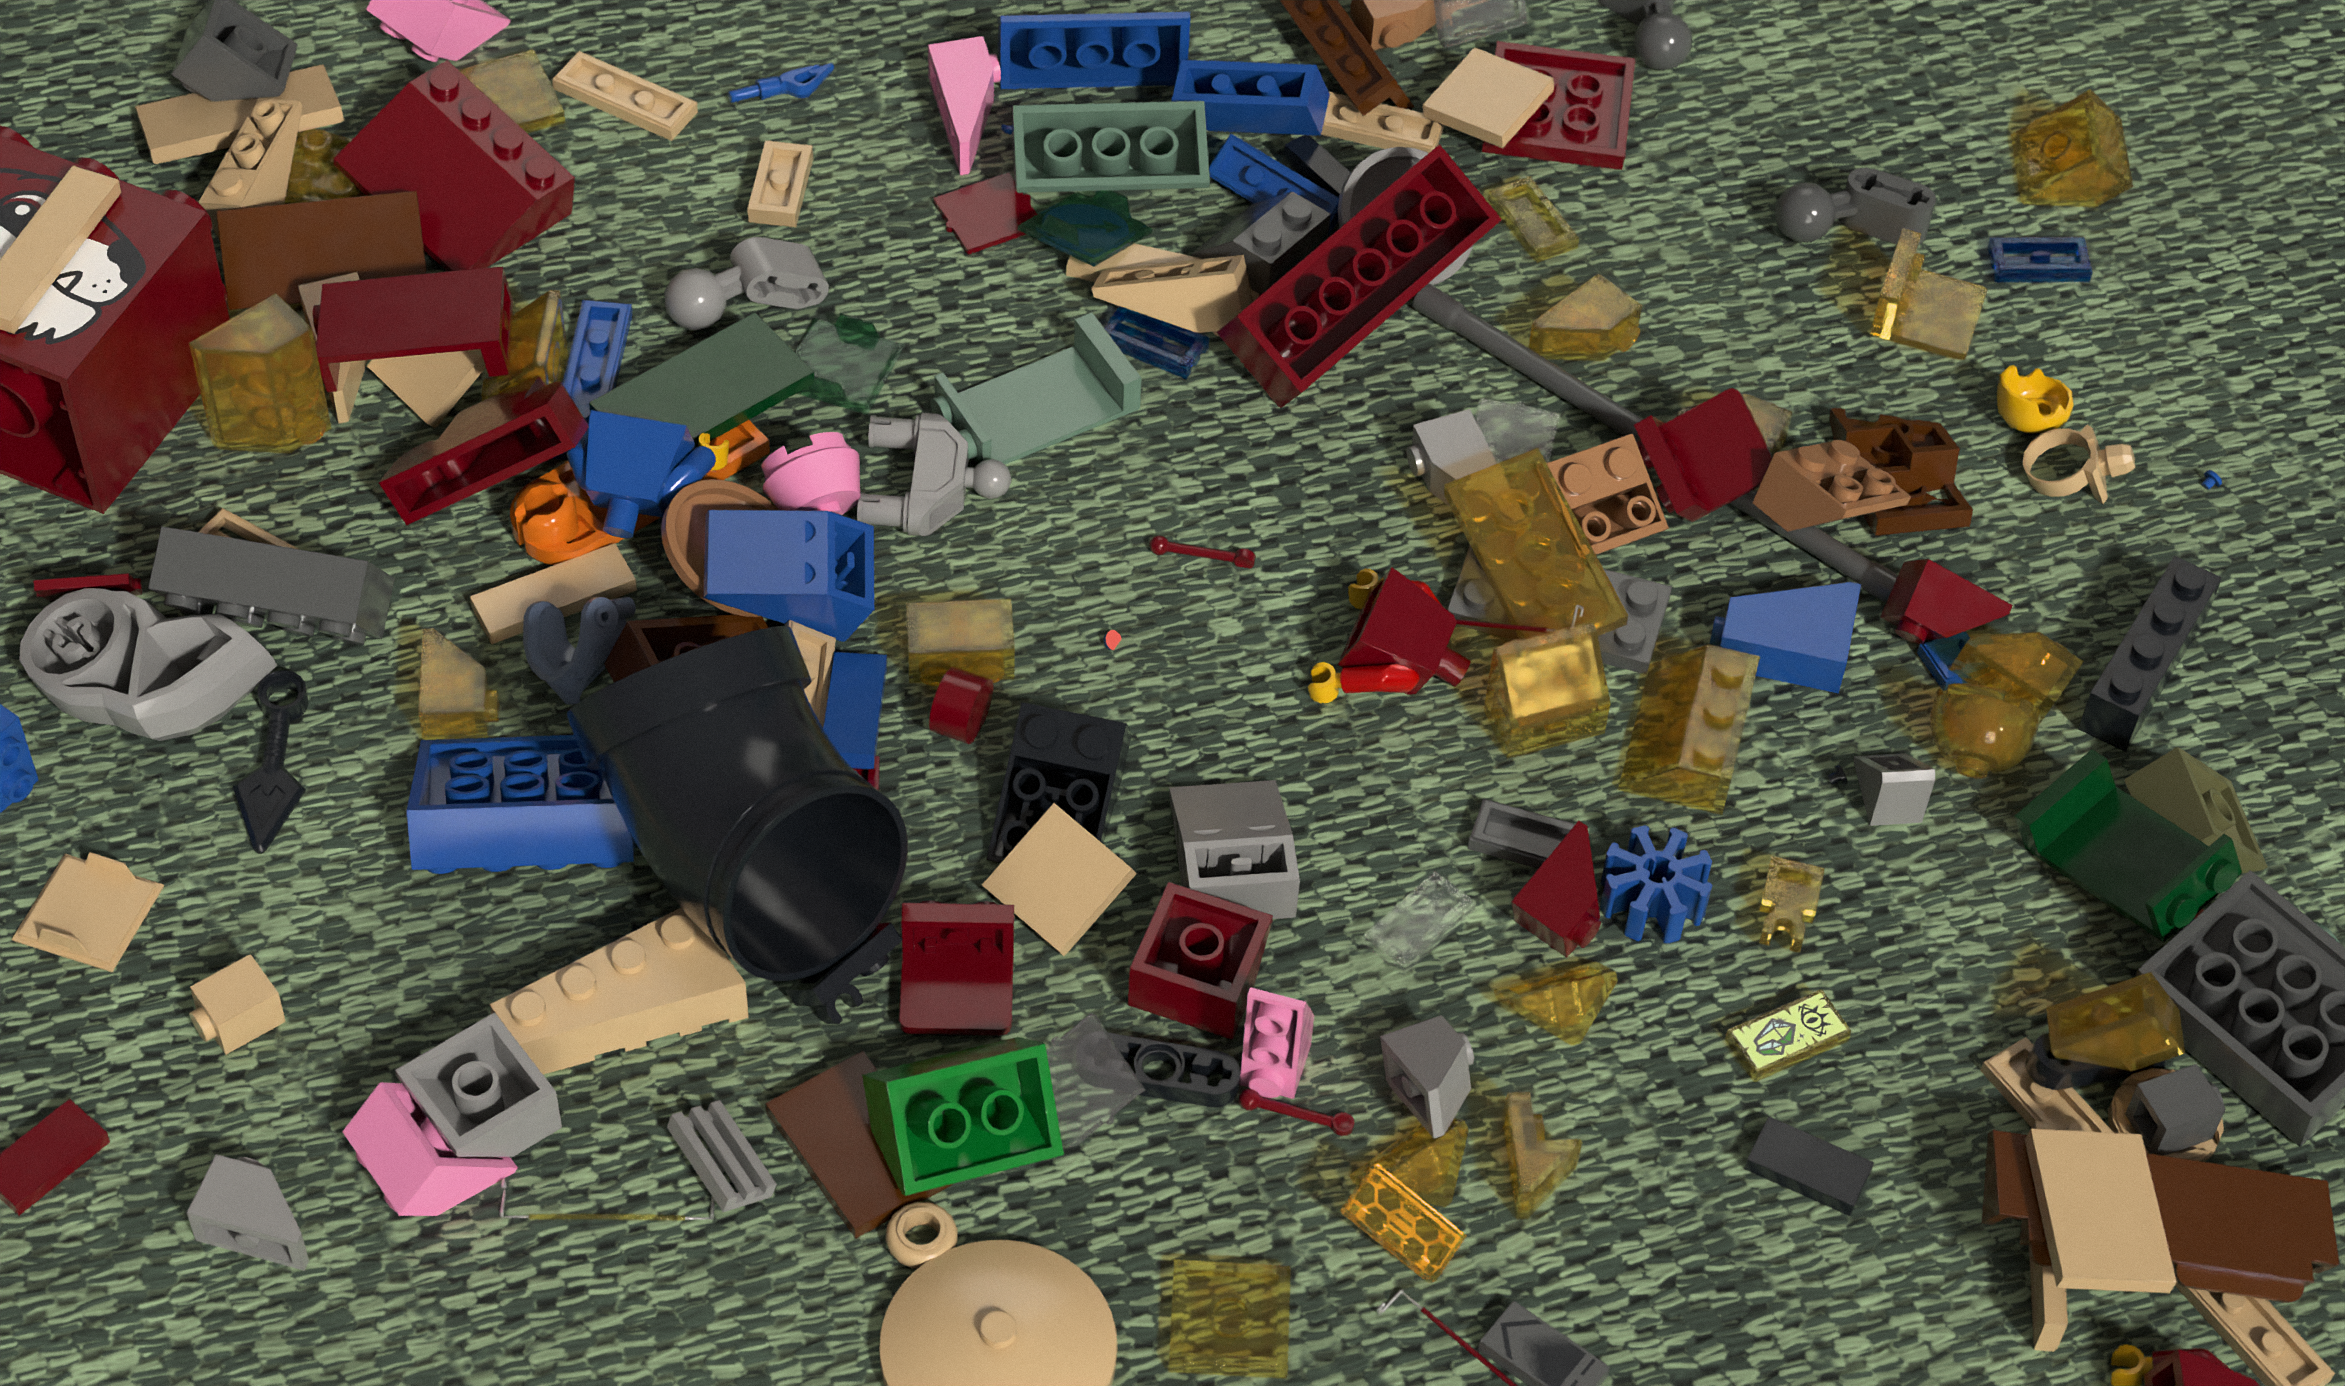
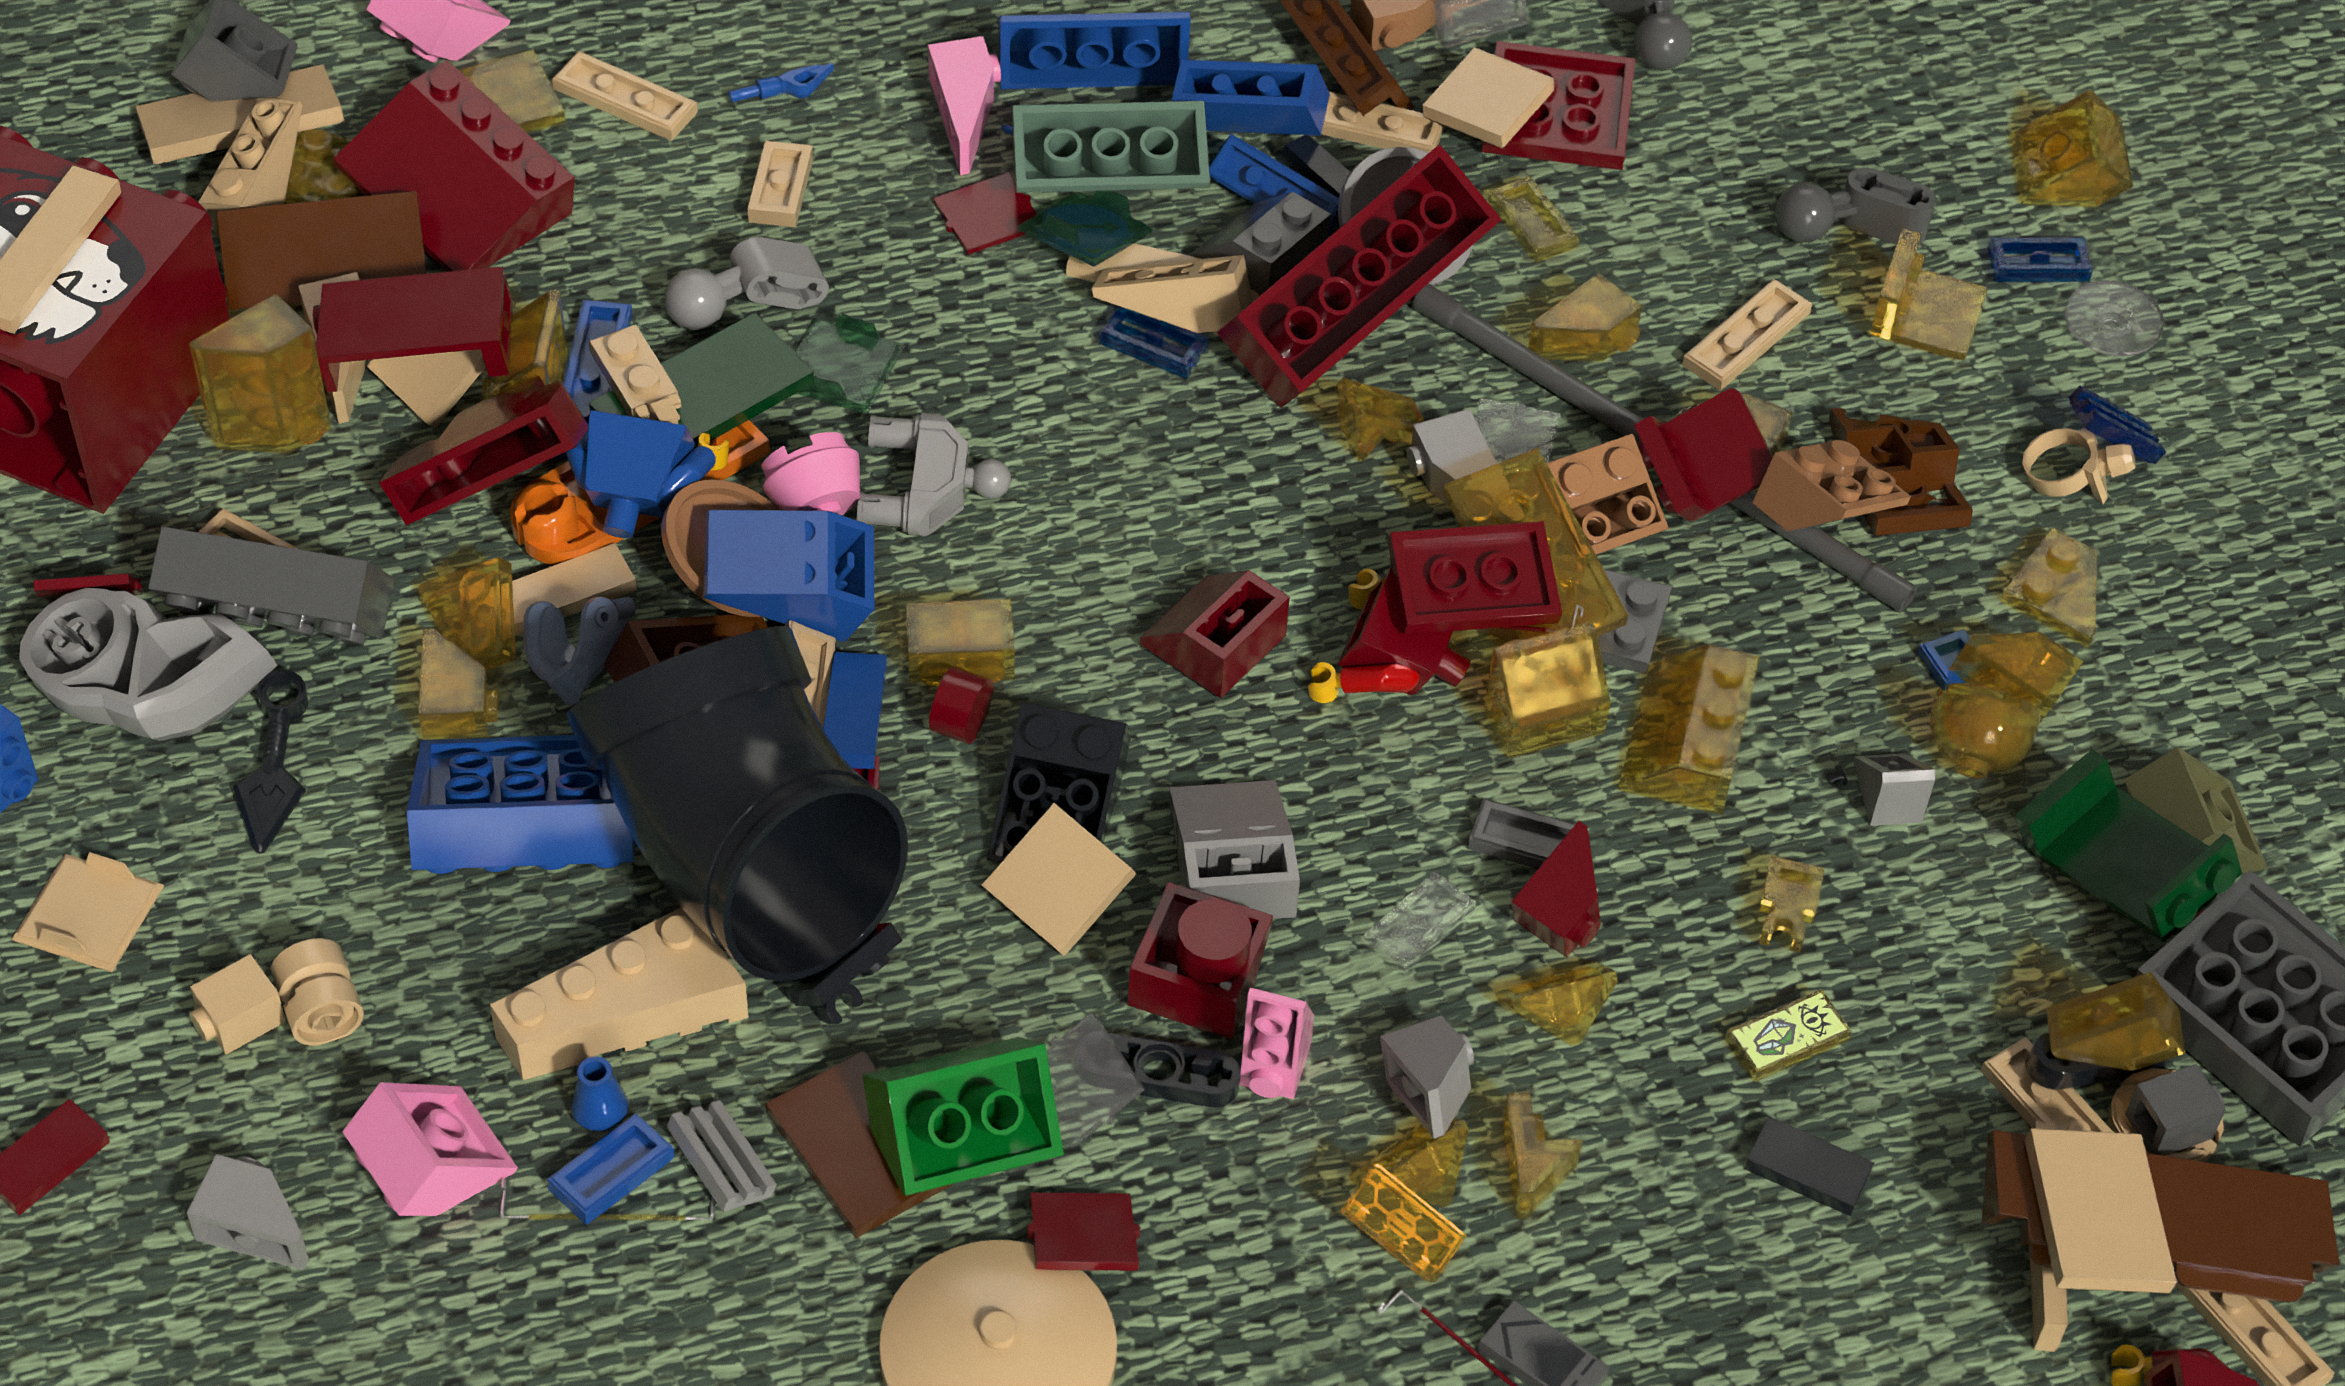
light grey slope [395,1012,562,1157] -> none
tan piece [886,1202,958,1269] -> none
dark red bracket [899,900,1014,1035] -> none
sand green panel [930,312,1141,465] -> none
coral piece [1103,630,1121,650] -> none
dark red hinge [1149,535,1256,569] -> none
clear yellow tile [1169,1260,1291,1379] -> none
dark red hinge [1239,1088,1355,1136] -> none
blue gear [1600,825,1712,943] -> none
blue slope [1709,582,1861,693] -> none
dark red slope [1880,559,2013,644] -> none
yellow hair [1997,365,2074,433] -> none
black brick [2078,556,2222,752] -> none
blue piece [2201,470,2222,490] -> none
none -> tan wheel [270,938,364,1046]
none -> clear yellow wing [418,557,516,673]
none -> blue tile [548,1113,674,1225]
none -> blue cone [571,1056,628,1131]
none -> tan hinge [590,325,682,424]
none -> dark red piece [1027,1192,1140,1271]
none -> dark red slope [1140,570,1290,698]
none -> dark red piece [1176,899,1252,983]
none -> clear yellow slope [1336,378,1425,462]
none -> dark red plate [1387,521,1562,635]
none -> tan tile [1682,279,1812,391]
none -> clear yellow wing [2001,528,2098,648]
none -> clear dish [2065,281,2164,357]
none -> clear blue tile [2068,385,2167,464]

